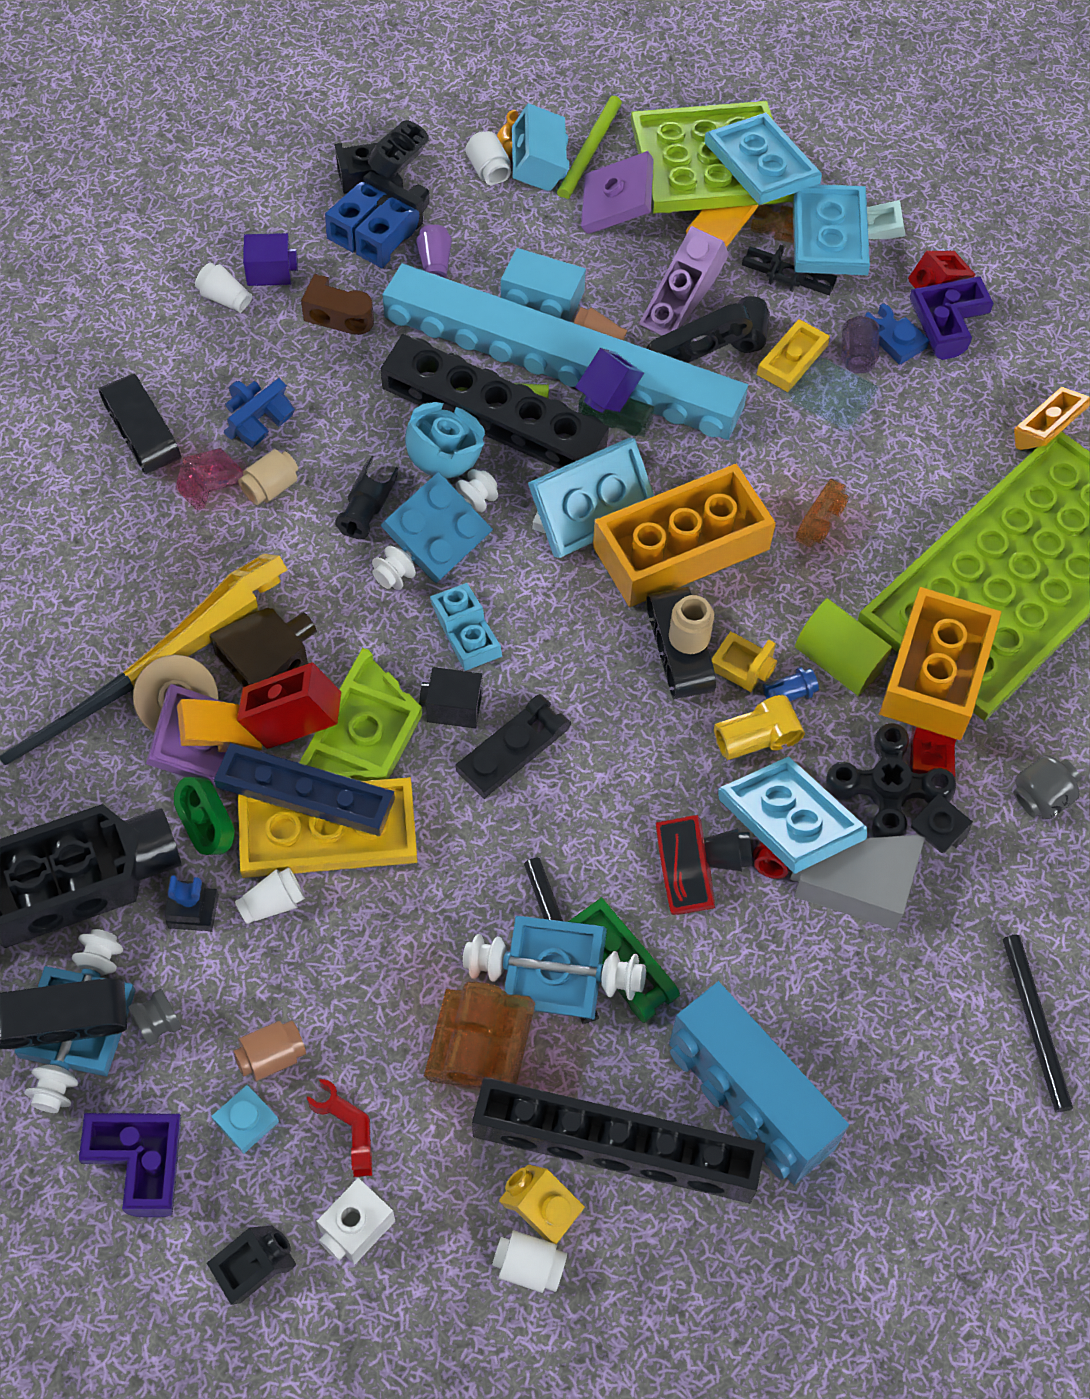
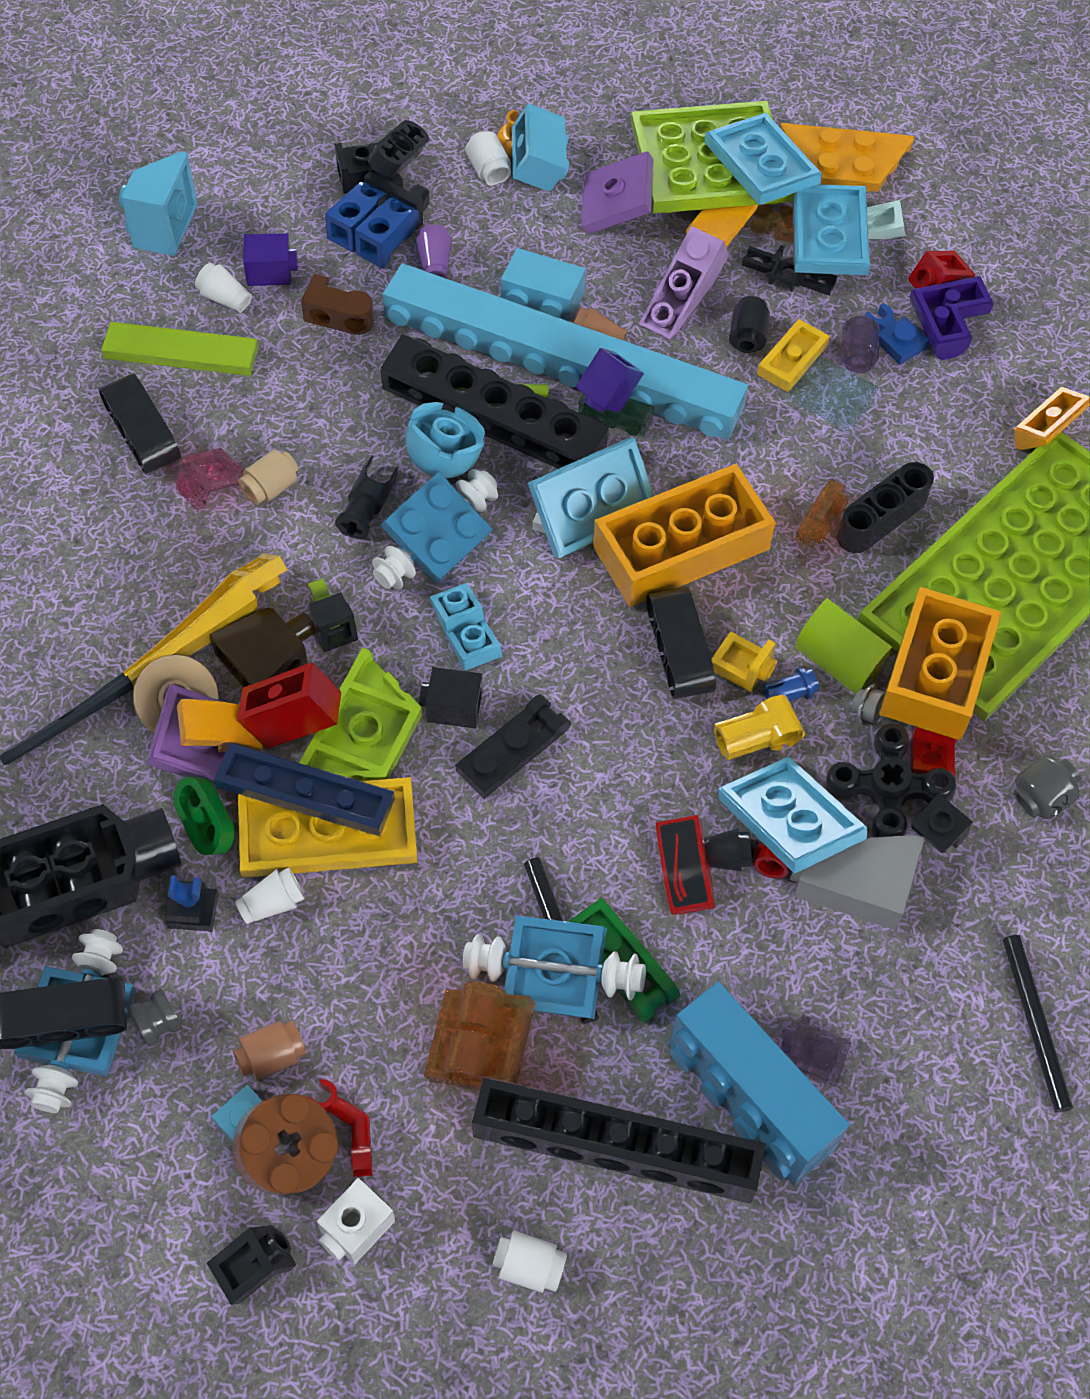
dark purple brick [79,1113,182,1217] -> none
blue hips [224,378,295,449] -> none
yellow bracket [499,1165,585,1244] -> none
lime bar [557,96,622,199] -> none
black beam [646,303,753,363] -> none
tan brick [669,595,714,654] -> none
none -> lime tile [101,321,259,376]
none -> medium azure slope [119,151,198,256]
none -> dark orange brick [232,1094,338,1195]
none -> black piece [308,578,358,652]
none -> light orange wing [780,123,914,192]
none -> clear purple bracket [780,1014,851,1087]
none -> black beam [837,462,934,553]
none -> light grey plate [852,684,886,724]

